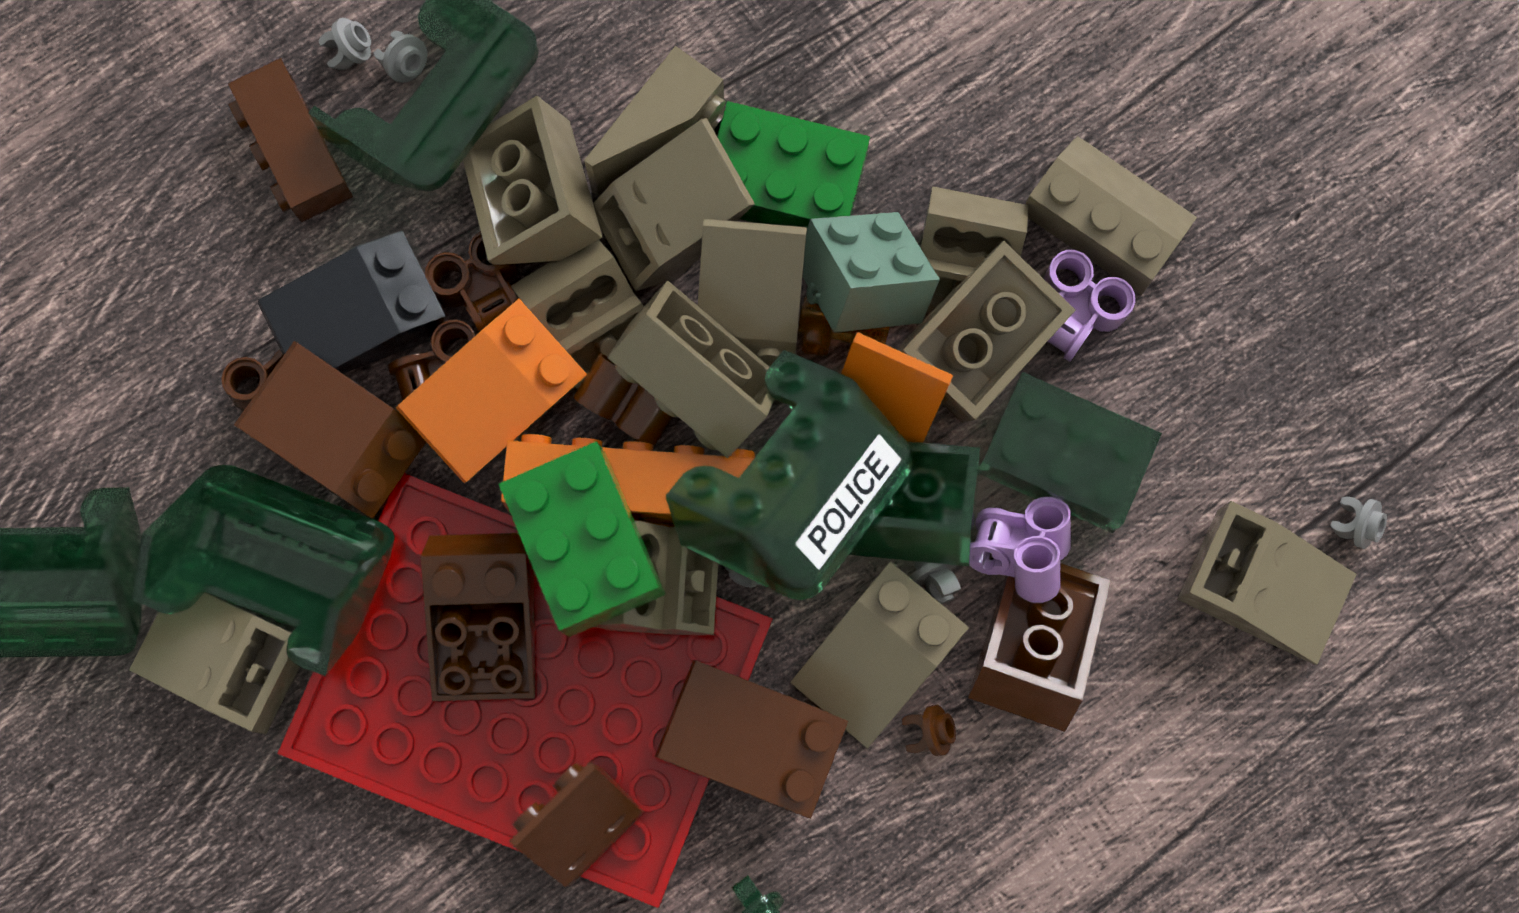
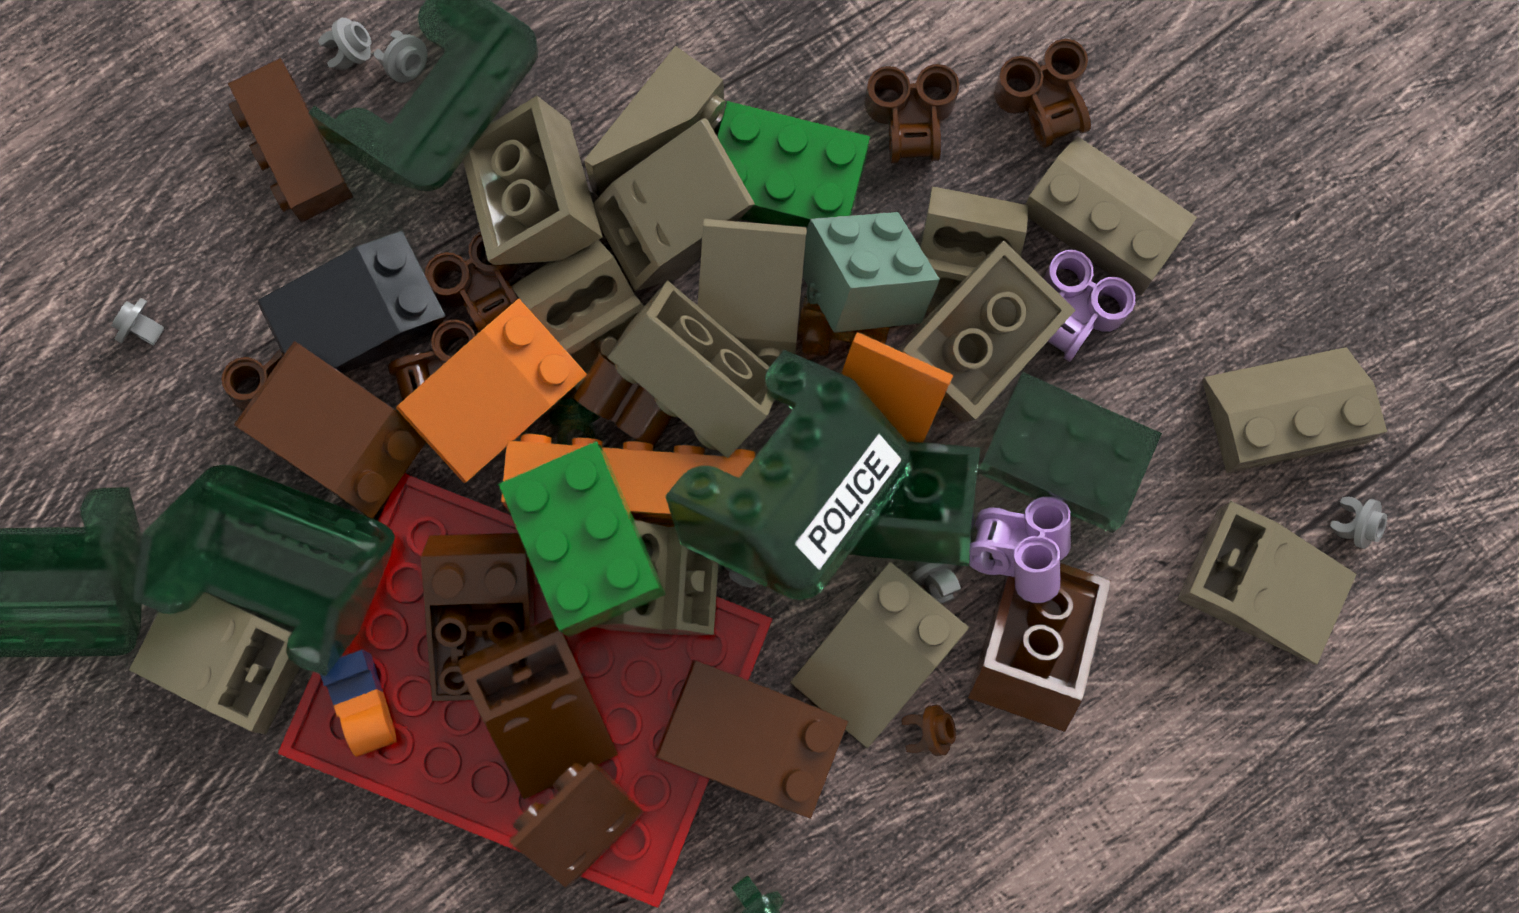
none -> light grey plate [111,298,164,346]
none -> leg [317,650,396,757]
none -> reddish brown slope [459,617,618,799]
none -> plate [549,398,599,445]
none -> reddish brown piece [865,64,960,163]
none -> reddish brown piece [994,39,1091,148]
none -> dark tan slope [1202,347,1387,473]

